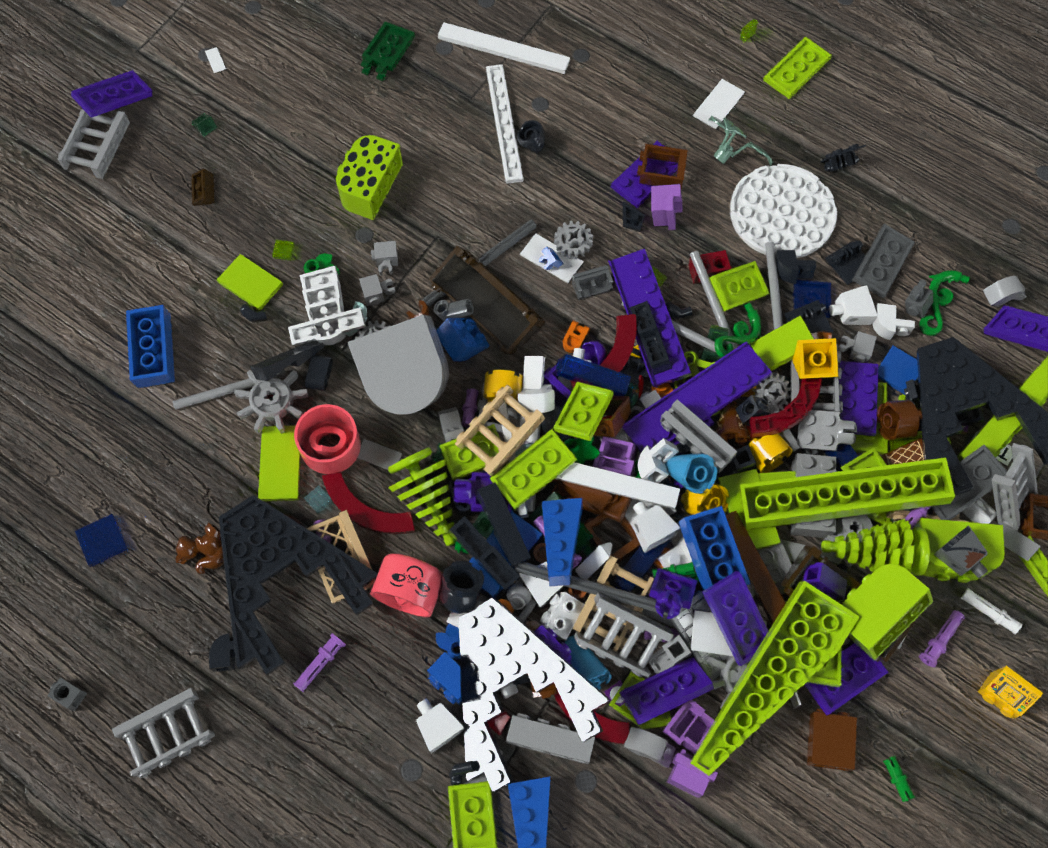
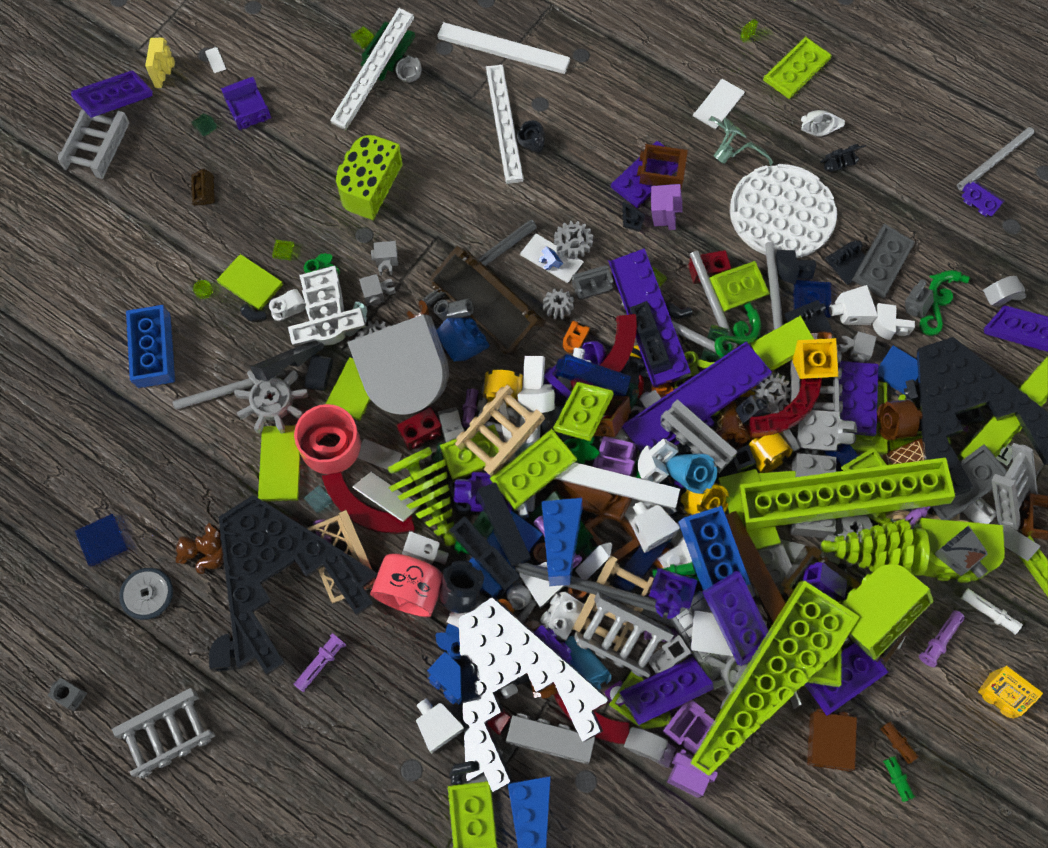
none -> light grey wheel [119,568,173,620]
none -> light yellow plate [145,38,175,88]
none -> clear neon green tile [193,280,213,299]
none -> dark purple panel [221,77,271,130]
none -> white piece [269,289,306,321]
none -> lime tile [326,357,371,421]
none -> white tile [330,8,414,130]
none -> clear neon green tile [351,26,374,49]
none -> white piece [353,472,421,522]
none -> light grey hair [396,56,422,82]
none -> dark red brick [397,407,443,450]
none -> white torso [402,532,449,565]
none -> light grey gear [543,288,574,320]
none -> white hat [801,110,845,136]
none -> reddish brown pin [880,721,919,764]
none -> light grey piece [957,127,1034,191]
none -> dark purple brick [961,181,1005,217]

